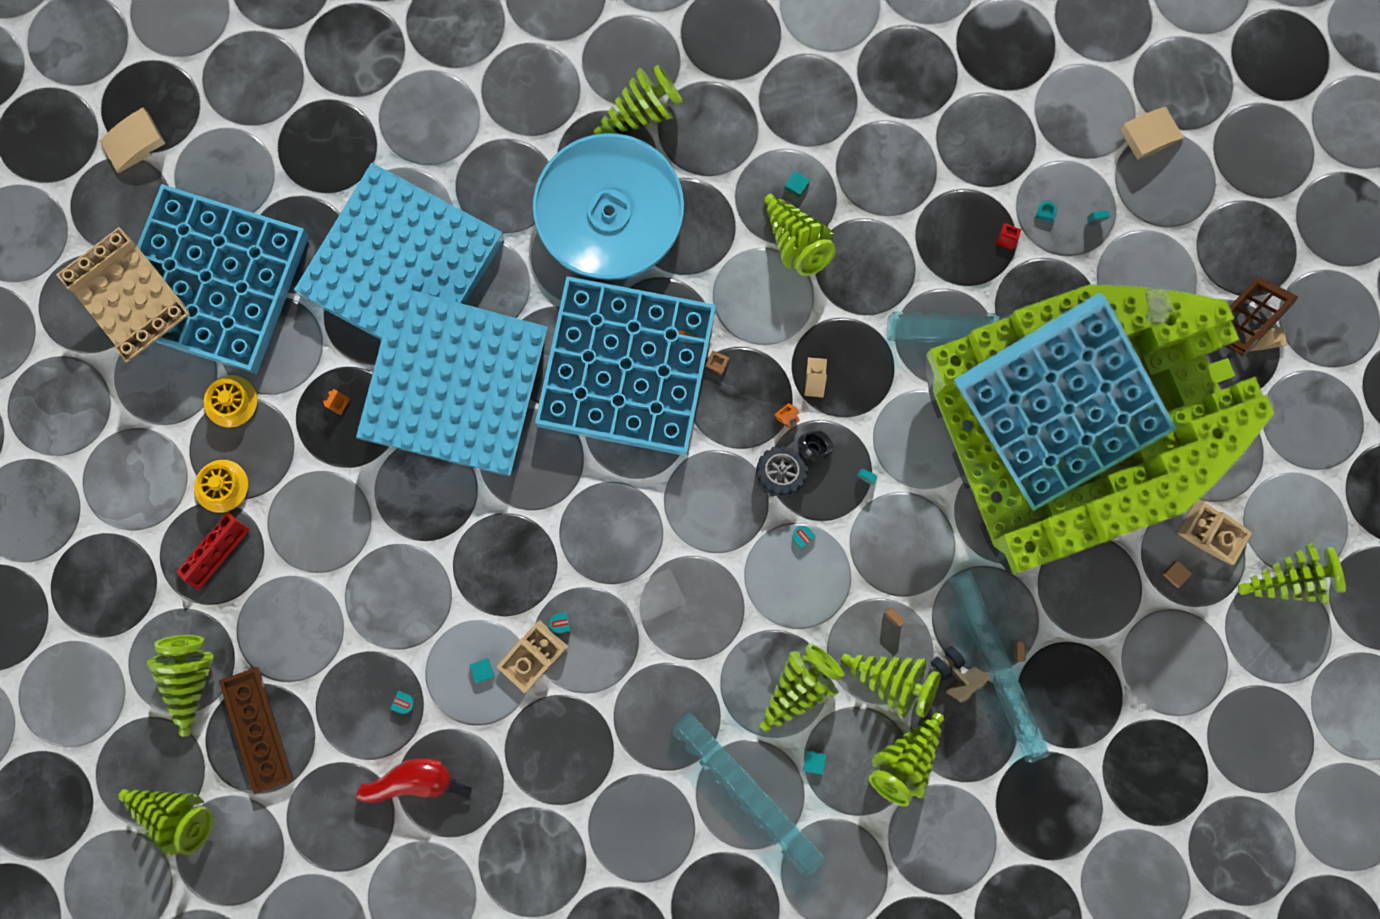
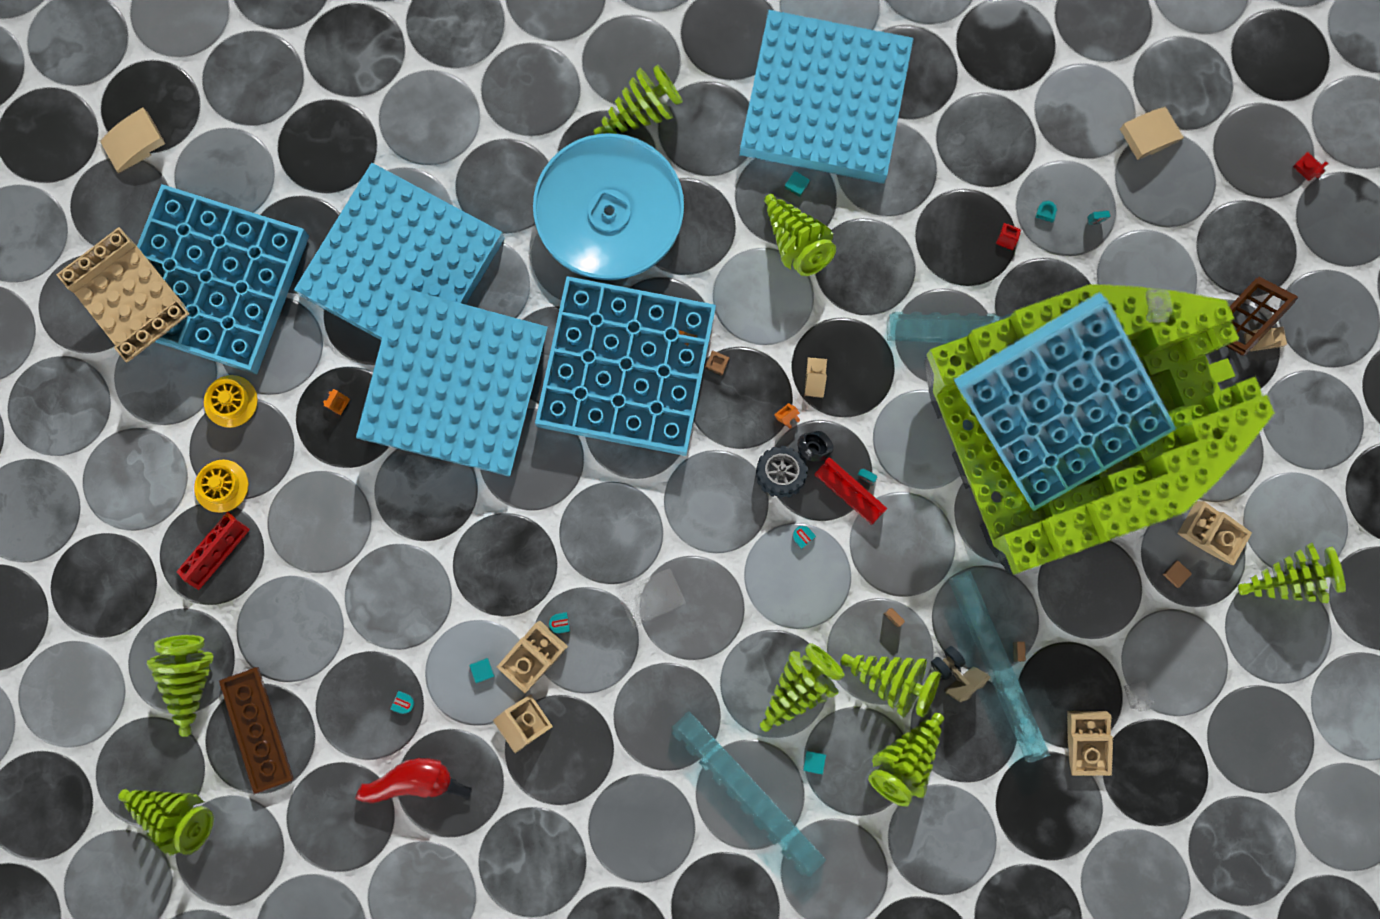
none -> tan slope [493,694,553,753]
none -> medium azure brick [739,10,913,184]
none -> red fence [814,457,887,525]
none -> tan slope [1067,711,1113,776]
none -> red bracket [1293,152,1328,181]

